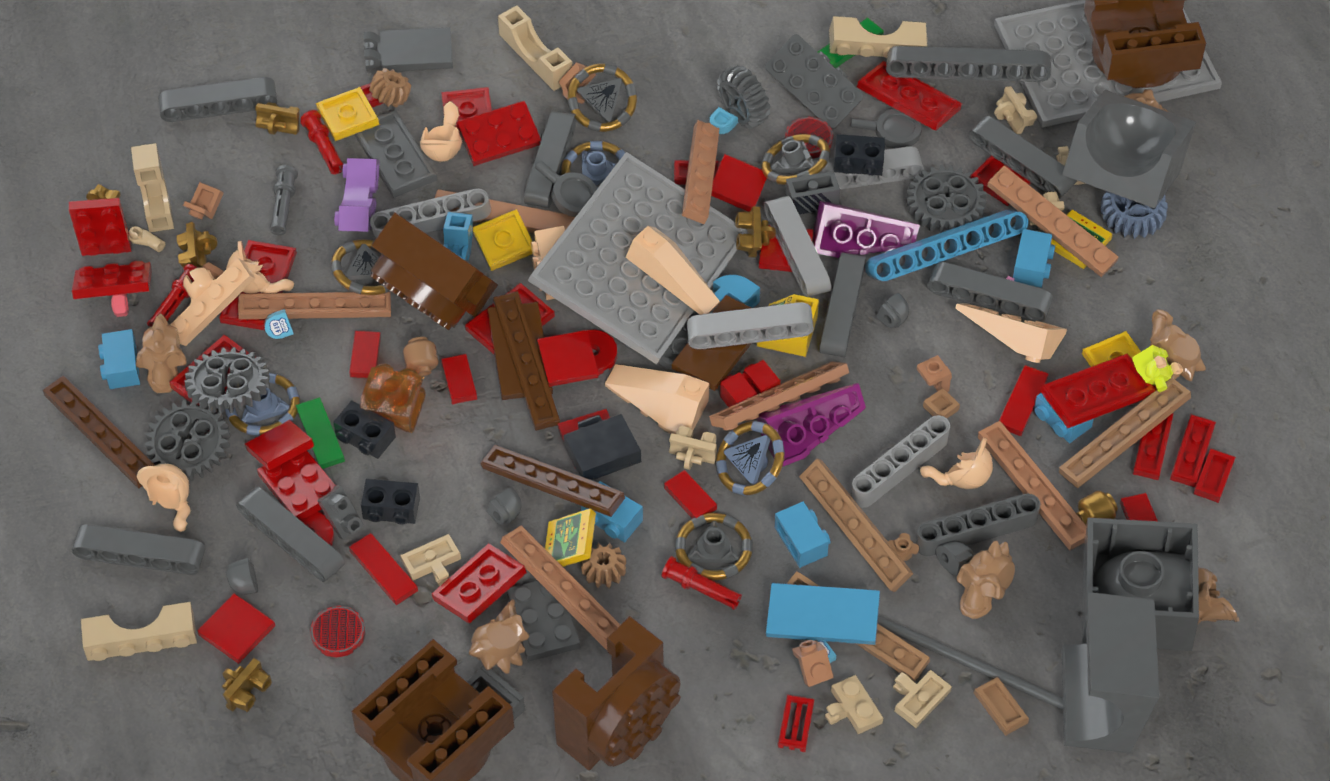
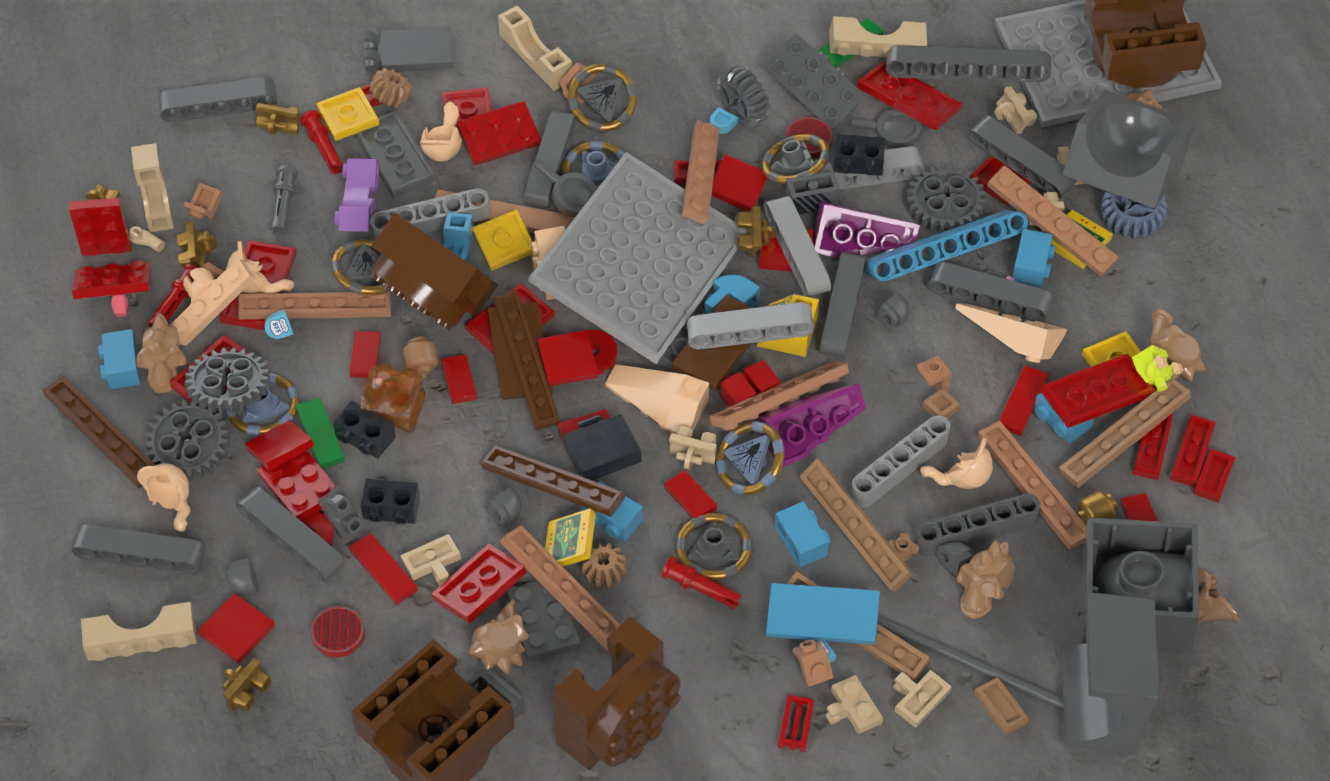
light nougat wedge [625,226,720,315] -> none

